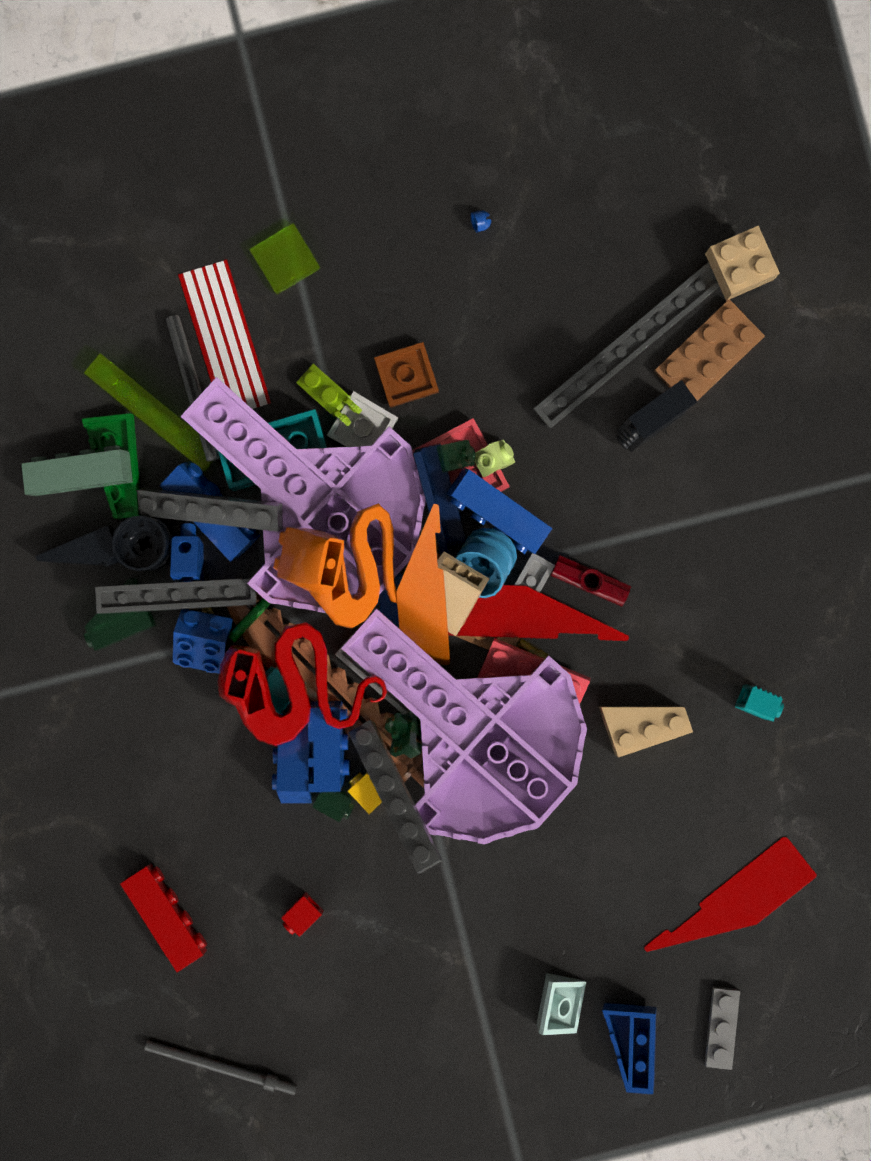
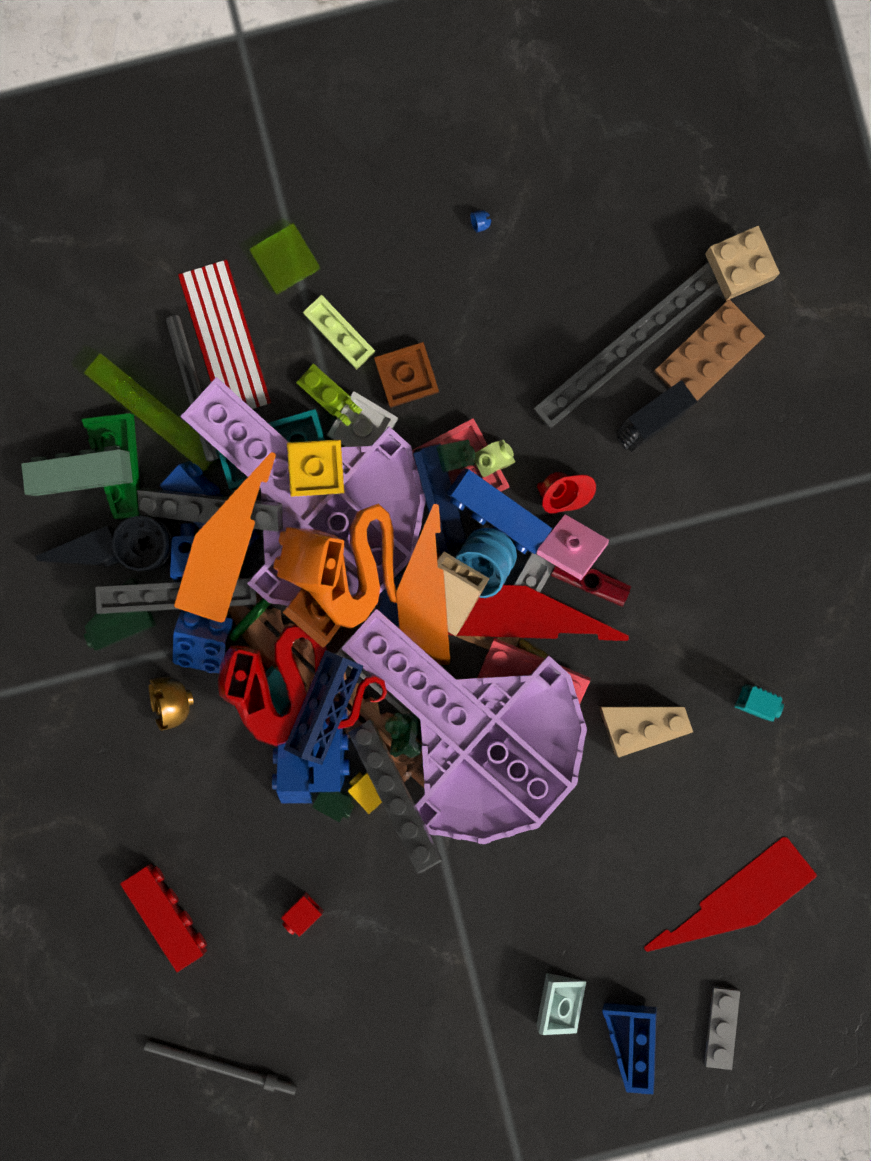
none -> pearl gold cylinder [149,677,193,731]
none -> orange sticker [174,452,276,623]
none -> dark orange plate [283,588,340,648]
none -> dark blue fence [284,650,364,765]
none -> yellow plate [287,440,344,497]
none -> yellowish green plate [303,295,375,370]
none -> red piece [537,472,596,513]
none -> bright pink plate [537,515,609,580]

